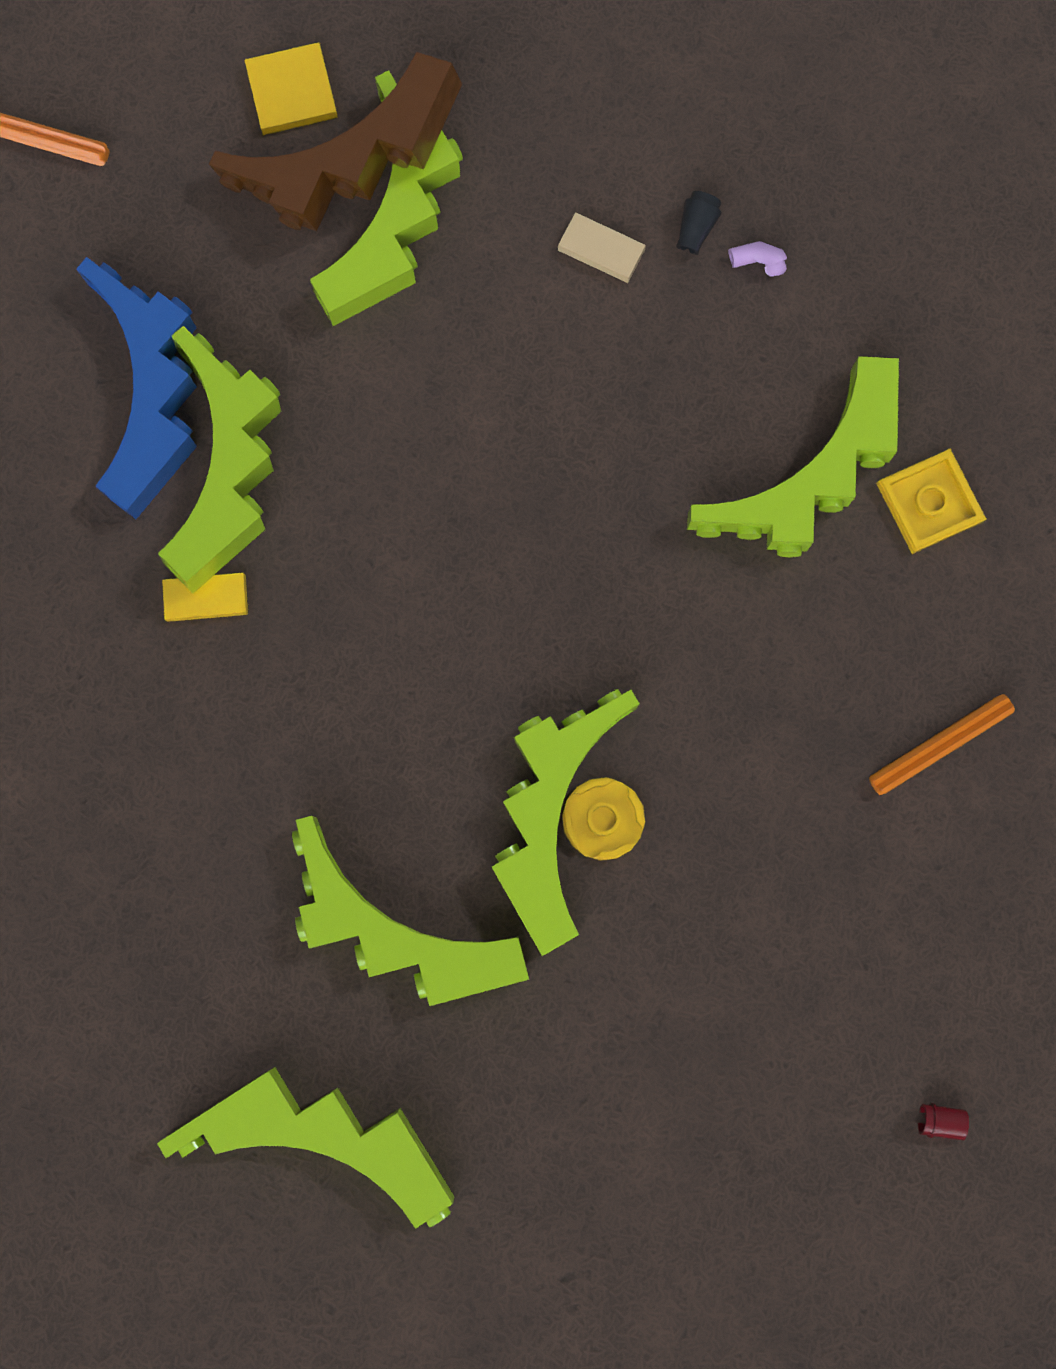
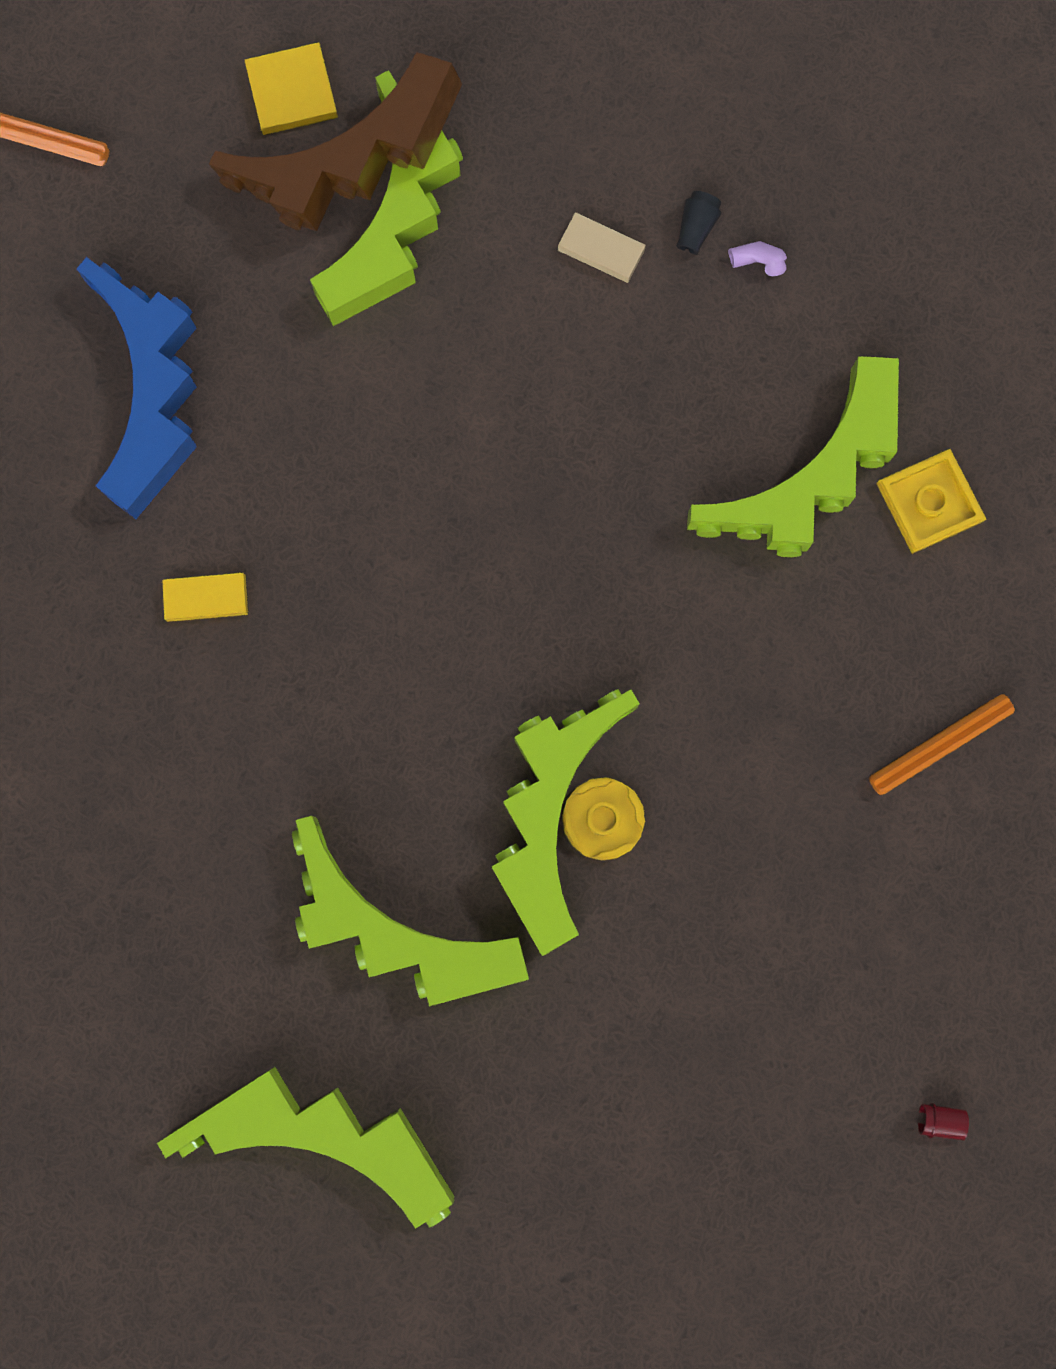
lime arch [158,326,282,593] -> none

